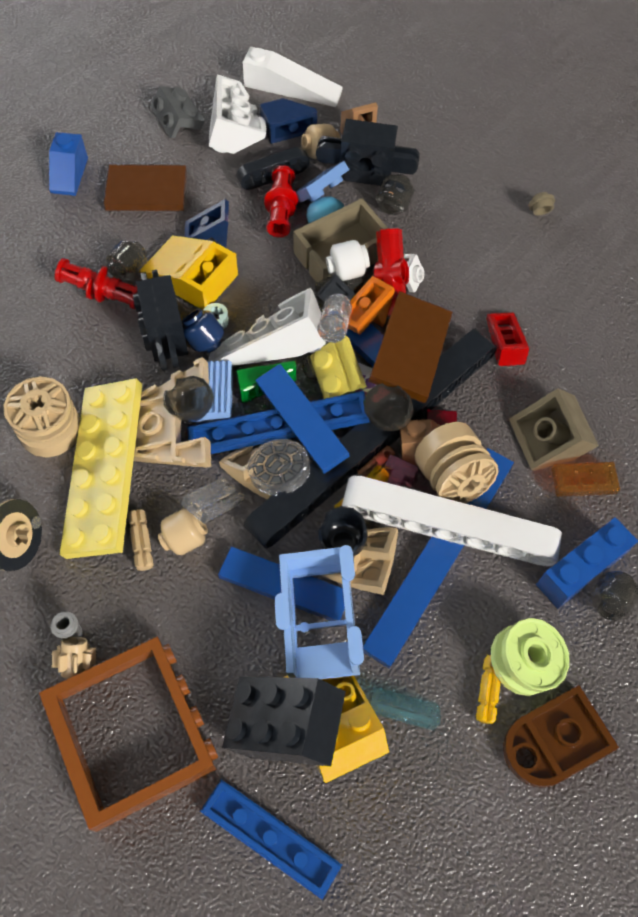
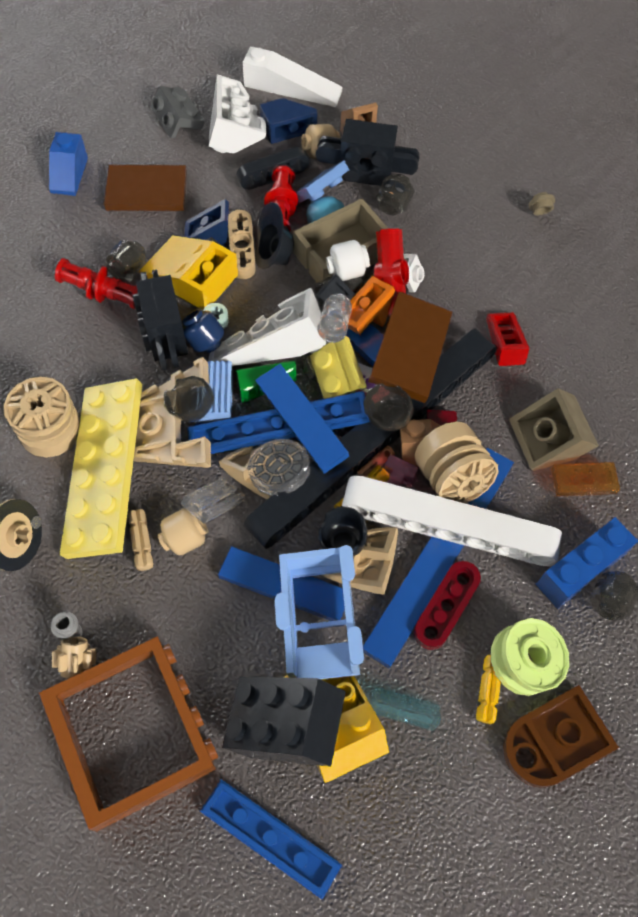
none -> tan beam [228,210,256,279]
none -> black piece [255,202,294,269]
none -> dark red plate [414,561,481,650]

